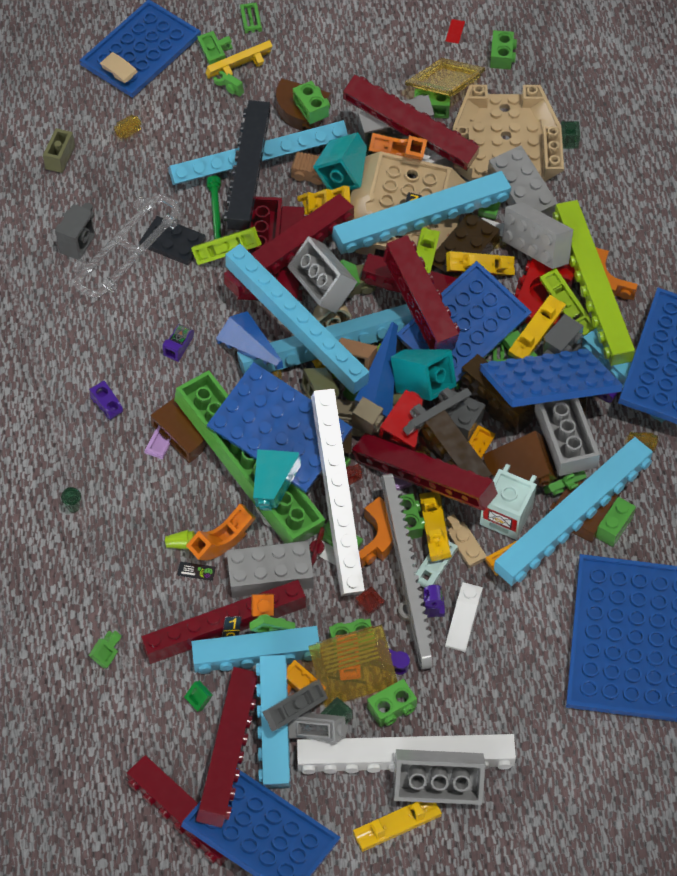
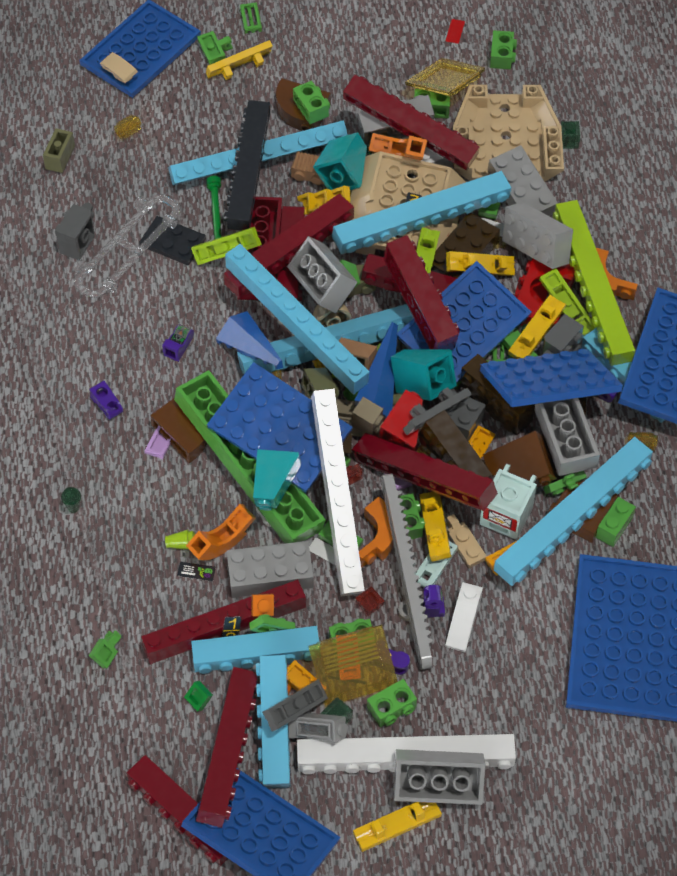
bright green plate [213,71,244,97] -> none
dark red piece [310,527,325,566] -> none

